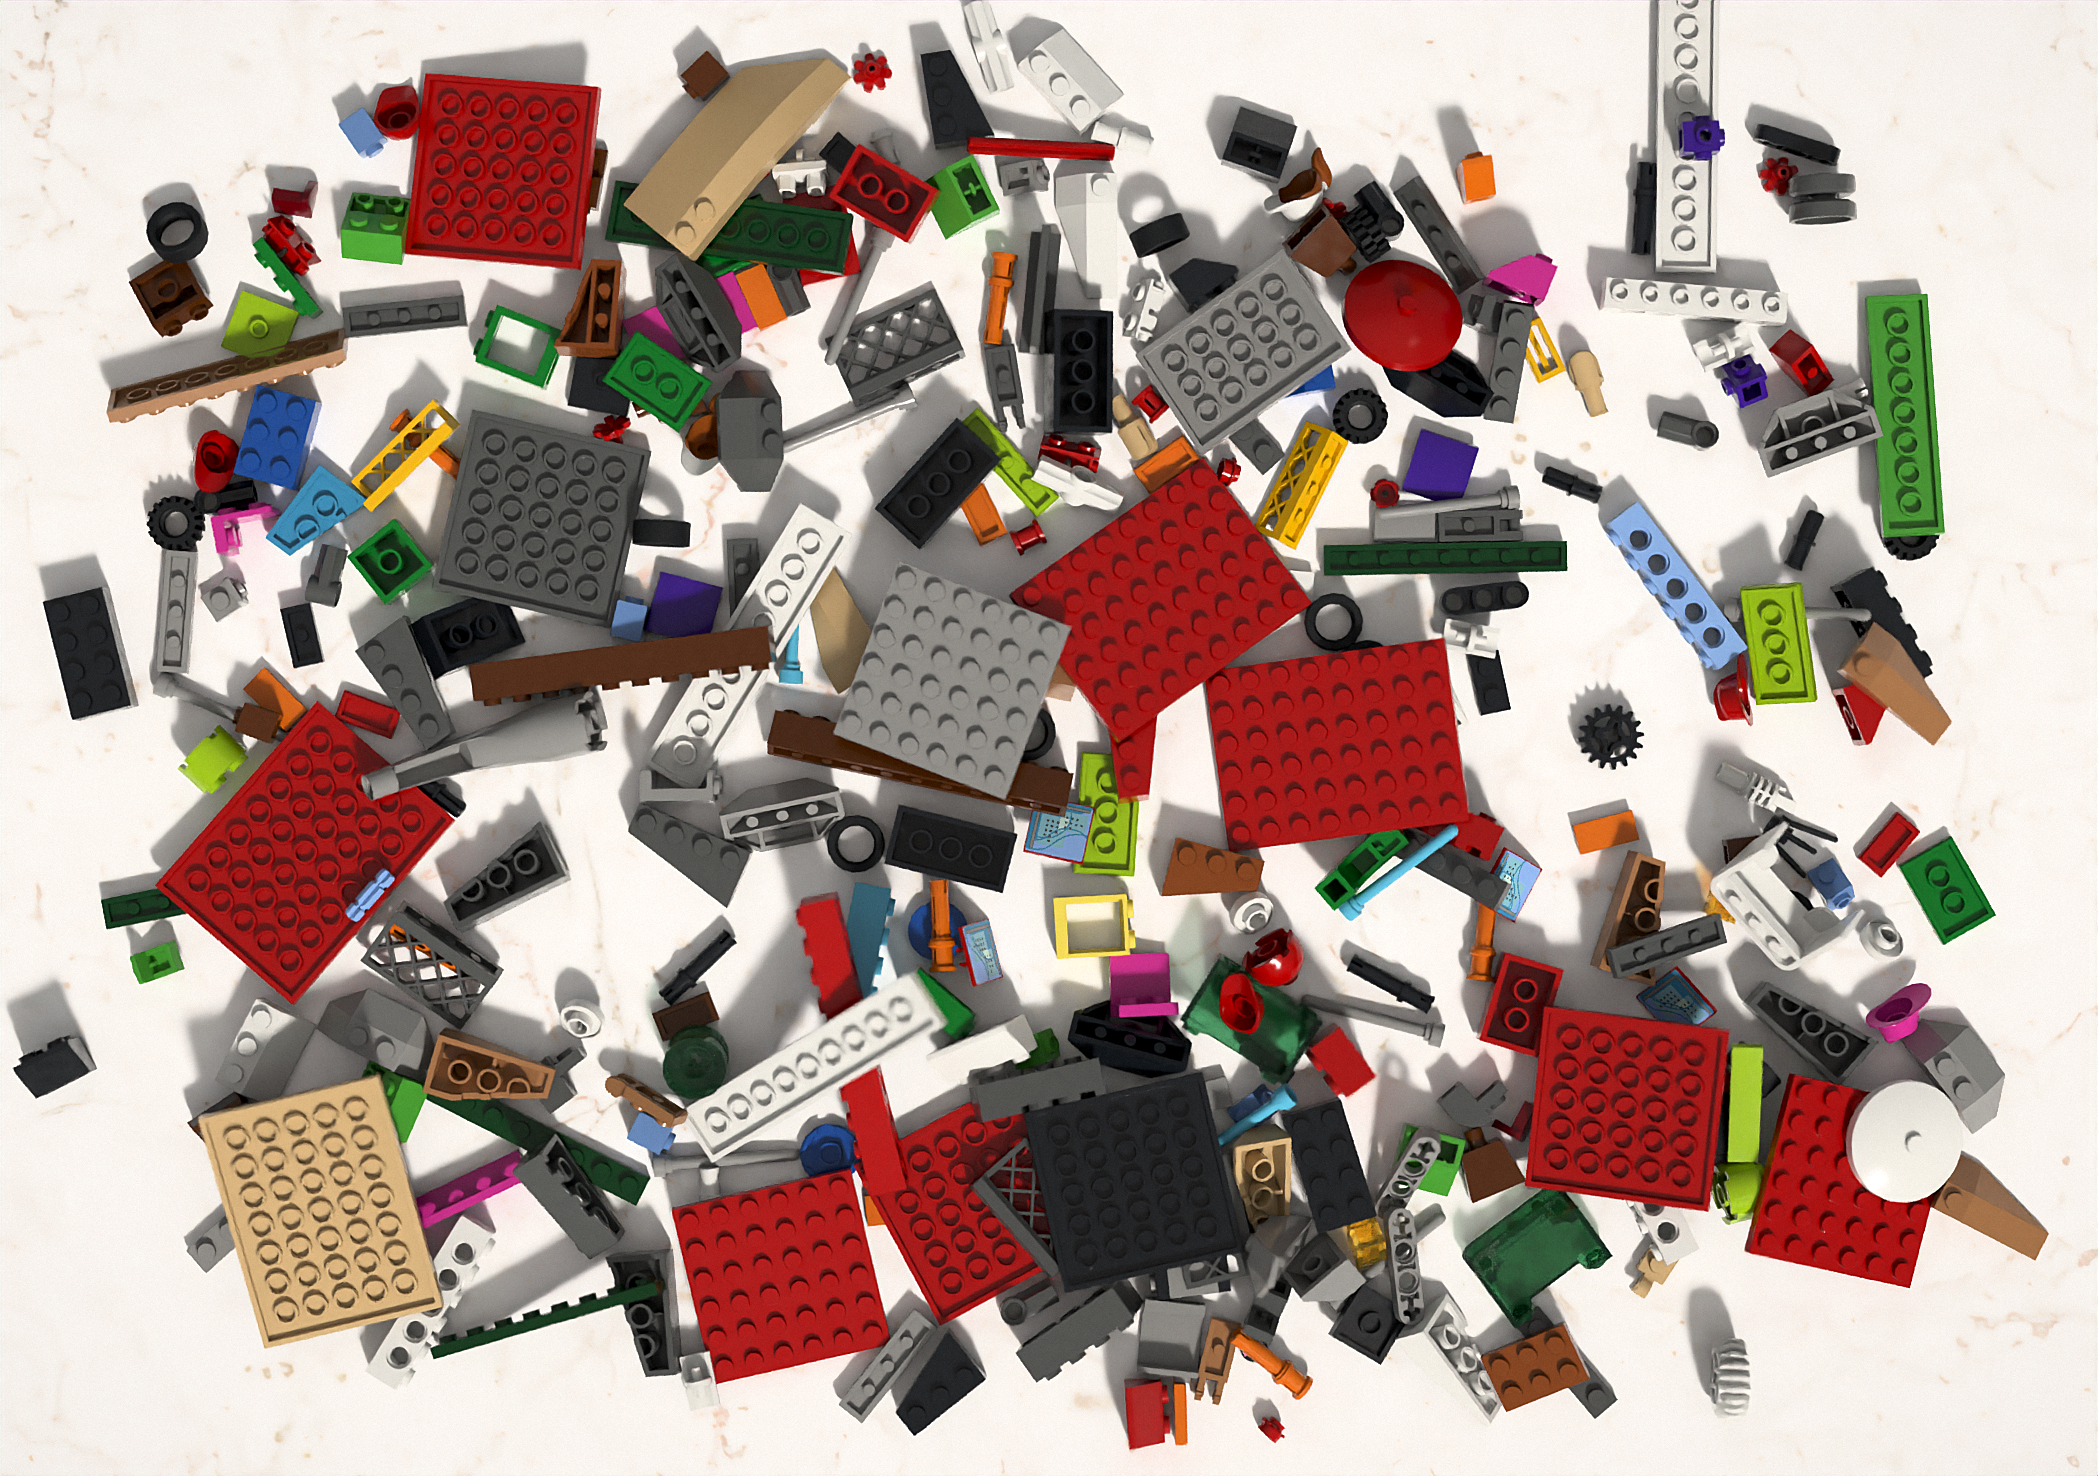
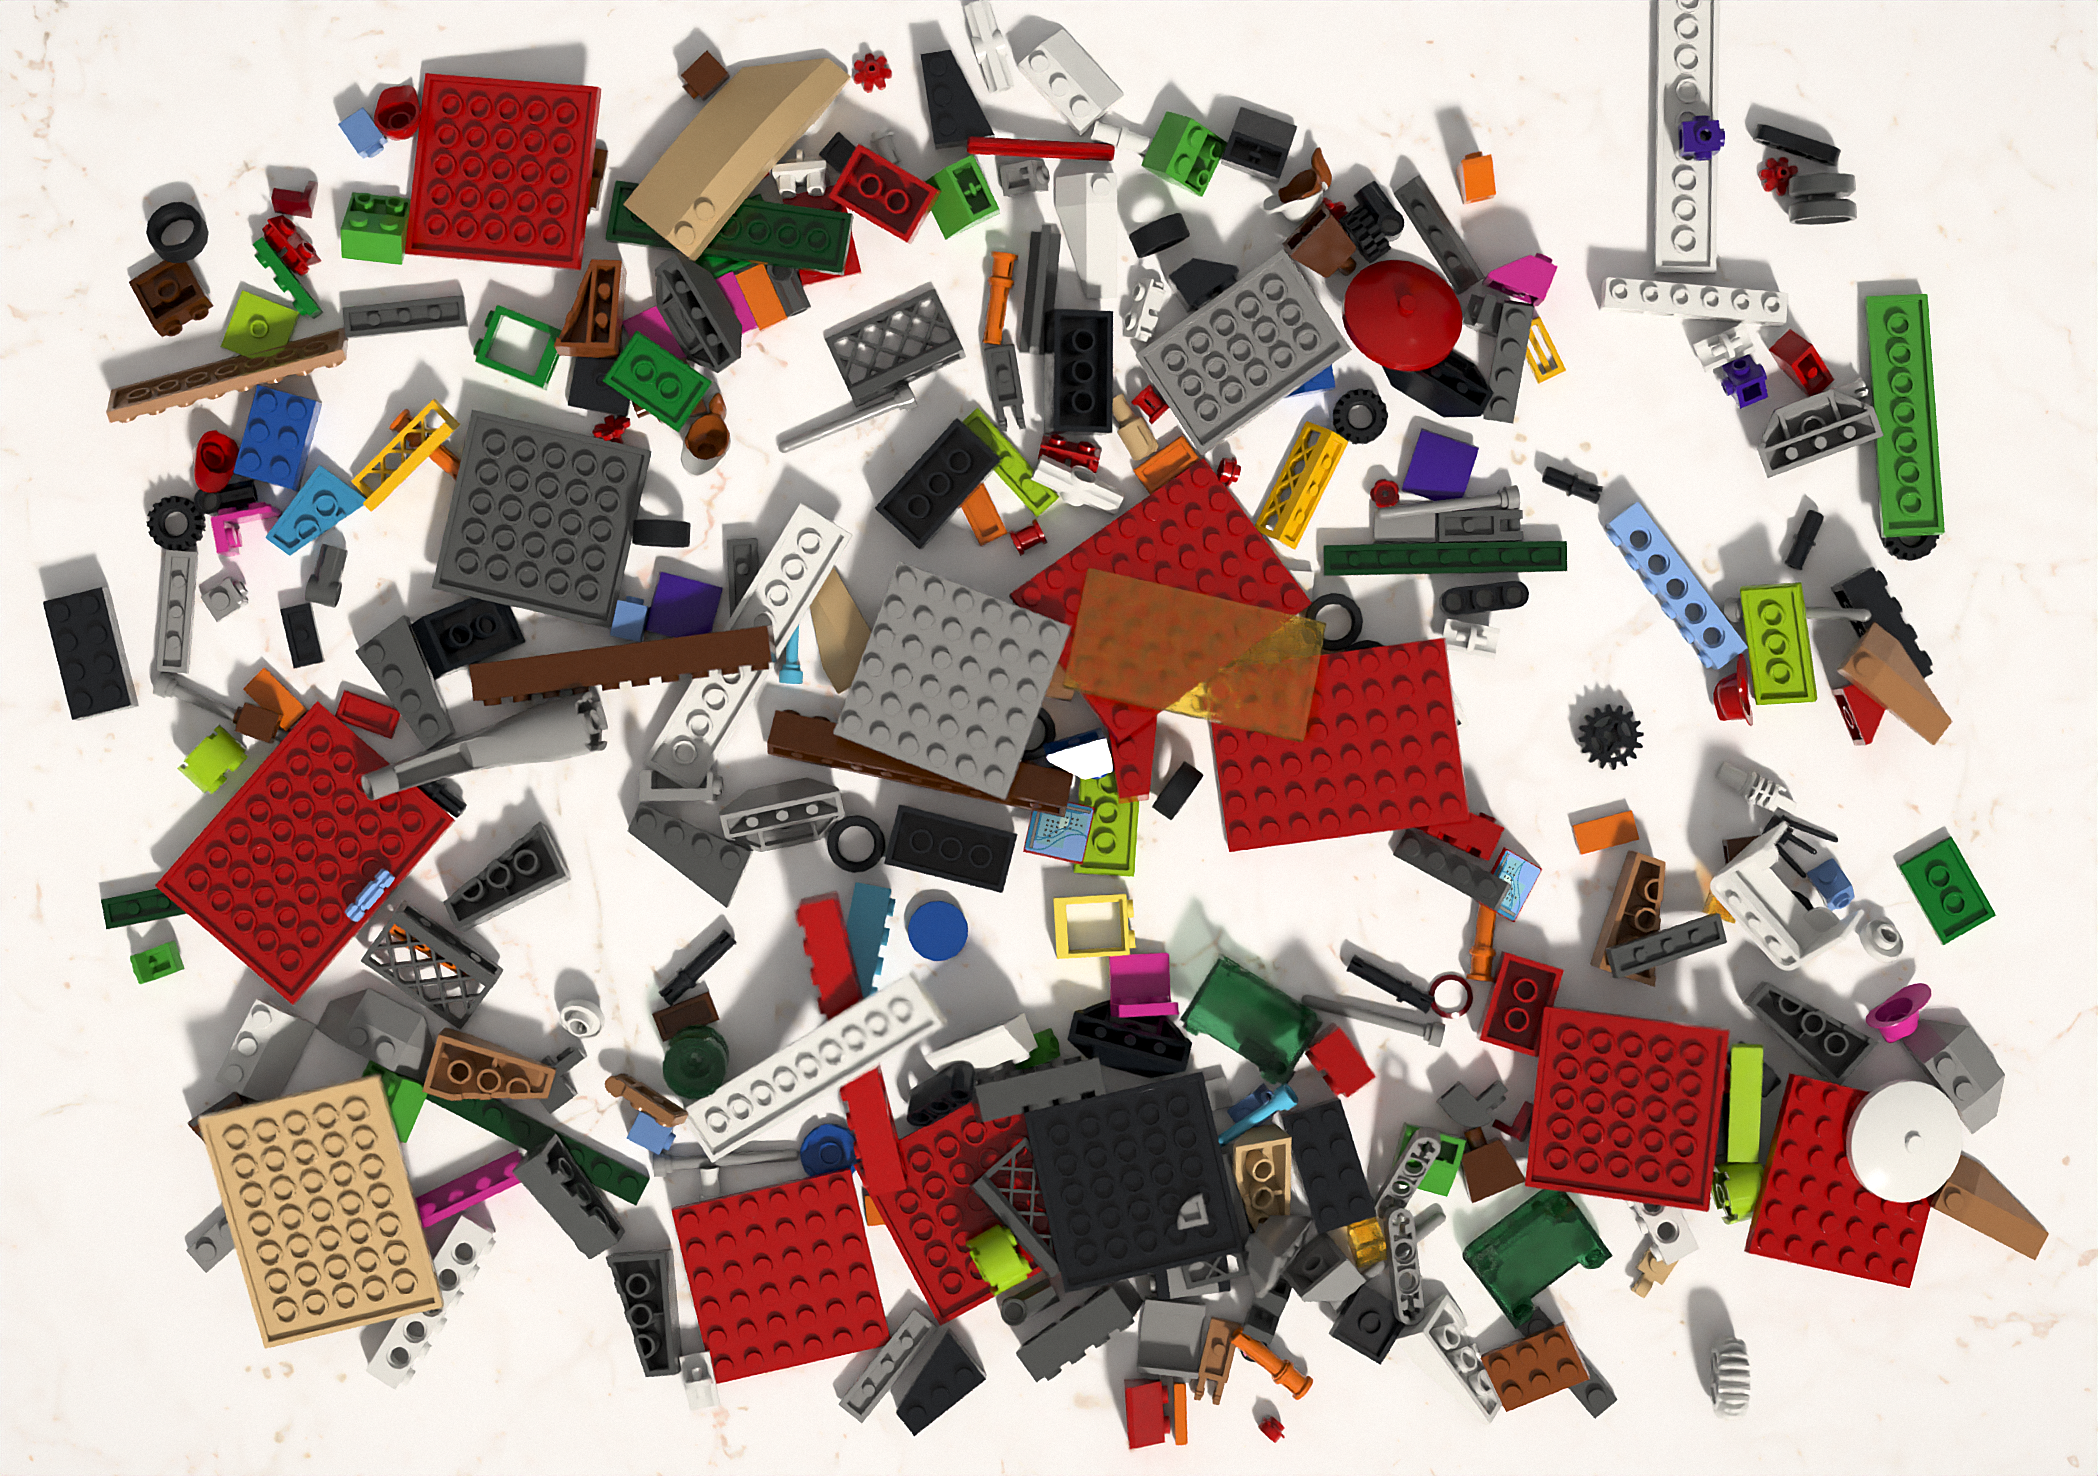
black slope [12,1035,97,1099] -> none
green brick [347,518,437,606] -> none
dark green plate [430,1276,667,1360] -> none
dark grey wedge [716,370,784,492] -> none
light grey piece [824,227,896,366] -> none
green window [916,967,977,1040] -> none
orange pin [928,880,957,973] -> none
piece [956,918,1003,987] -> none
dark orange wedge [1160,837,1265,897] -> none
red piece [1219,973,1264,1034] -> none
dark grey hinge [1228,420,1285,476] -> none
white plate [1229,892,1274,935] -> none
red cylinder [1242,928,1304,987] -> none
green arch [1314,829,1411,911] -> none
medium azure piece [1338,825,1459,921] -> none
black plate [1468,650,1511,716] -> none
tan arm [1568,350,1608,418] -> none
black pin [1631,162,1657,255] -> none
piece [1636,966,1718,1025] -> none
dark grey piece [1656,411,1719,451] -> none
red tile [1857,812,1921,878] -> none
none -> black beam [906,1063,975,1127]
none -> lime brick [965,1225,1031,1296]
none -> slope [1043,728,1114,779]
none -> clear yellow plate [1063,568,1326,742]
none -> bright green slope [1141,111,1228,197]
none -> black tyre [1152,761,1204,820]
none -> light grey tile [1177,1193,1208,1230]
none -> dark red piece [1429,974,1473,1019]

